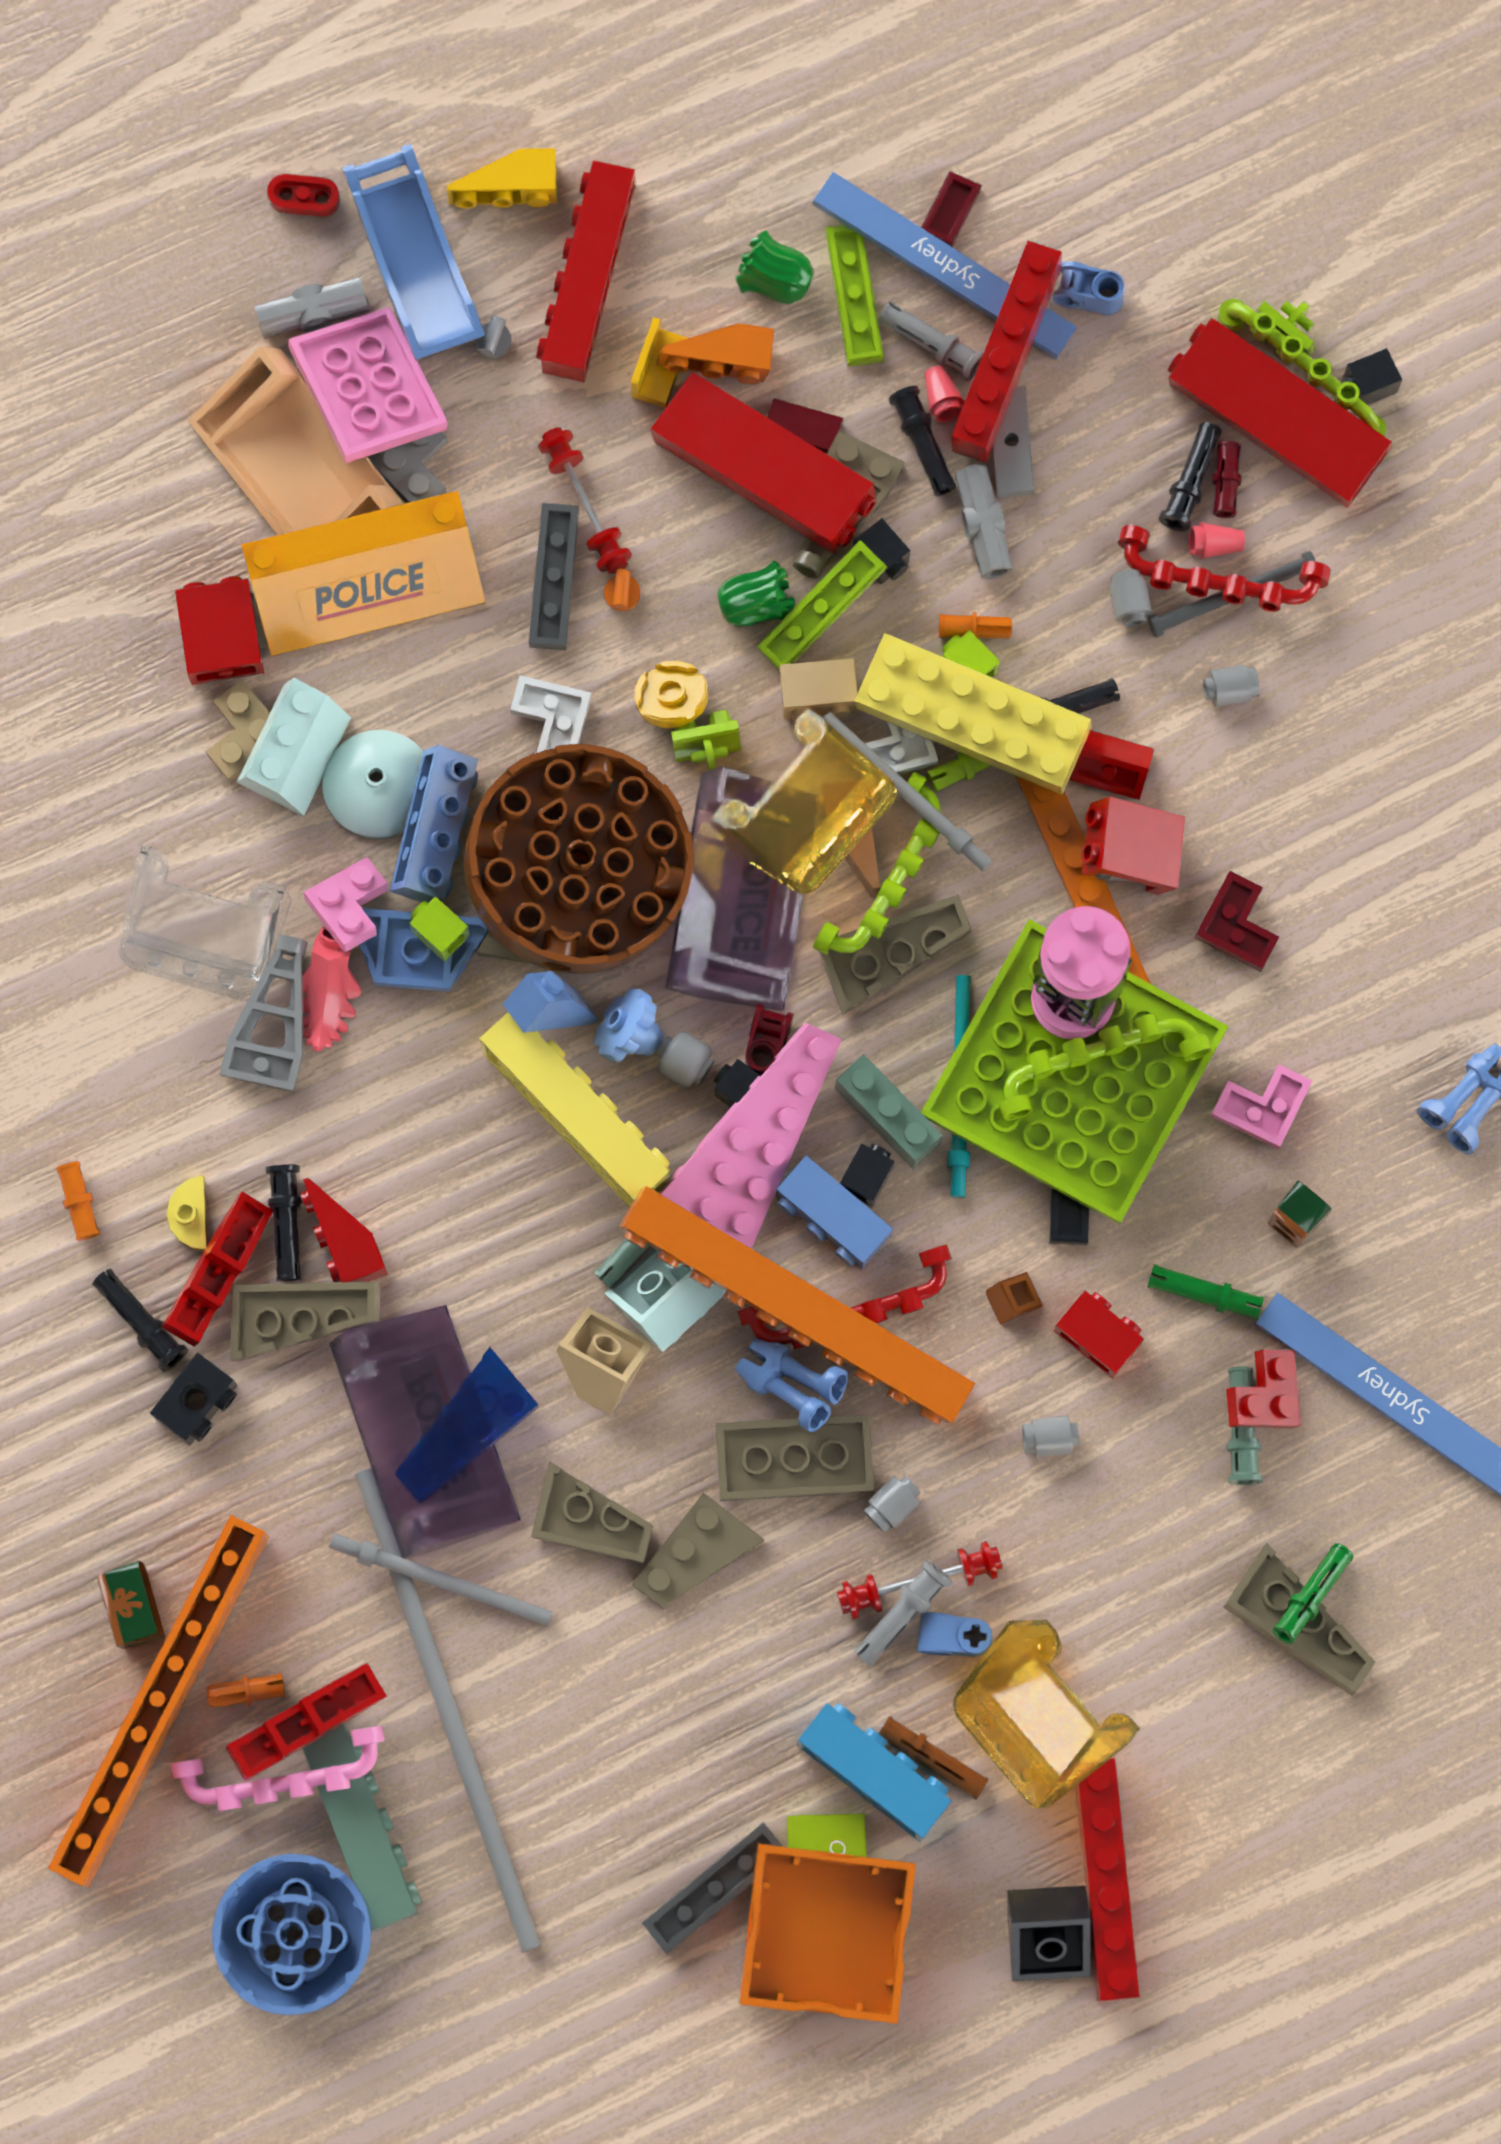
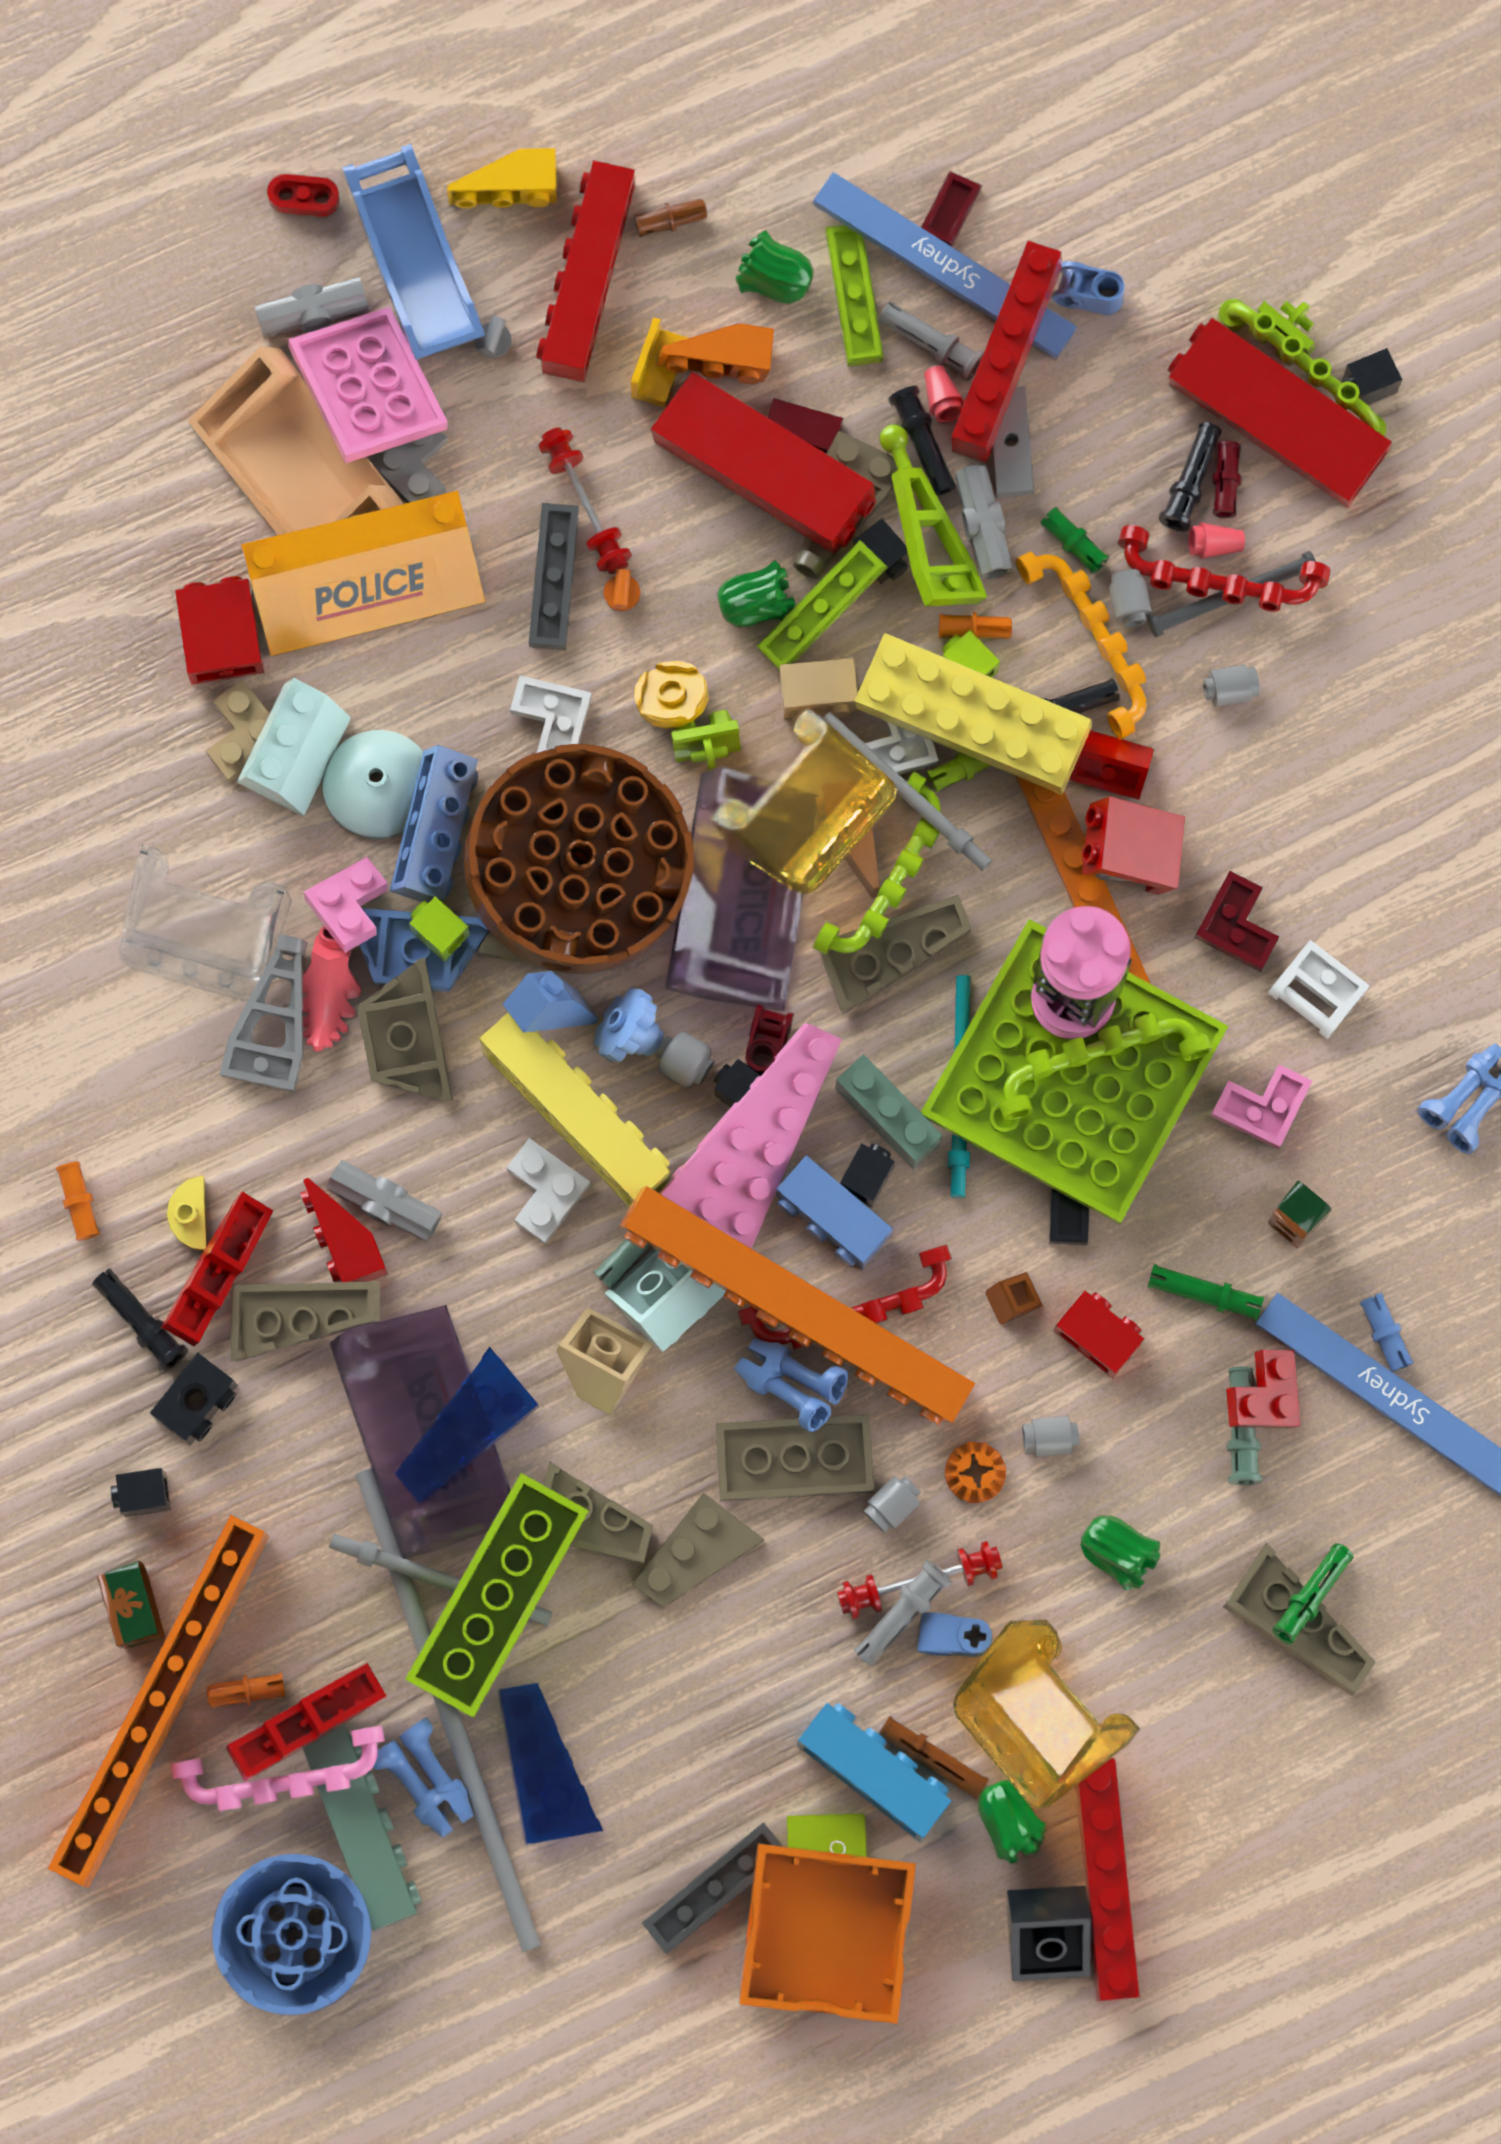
black pin [266,1164,302,1282] -> none
none -> black brick [111,1468,171,1517]
none -> light grey piece [326,1160,442,1242]
none -> dark tan wing [357,958,453,1102]
none -> medium blue piece [373,1717,474,1838]
none -> lime brick [405,1473,589,1718]
none -> clear blue wing [498,1683,603,1846]
none -> white plate [507,1138,590,1245]
none -> dark orange axle [634,198,707,237]
none -> lime plate [879,424,987,606]
none -> orange gear [945,1441,1006,1503]
none -> green piece [978,1779,1046,1864]
none -> light orange bar [1016,551,1147,740]
none -> green pin [1040,507,1109,574]
none -> green piece [1080,1515,1161,1591]
none -> white plate [1268,940,1370,1040]
none -> medium blue pin [1360,1293,1414,1372]

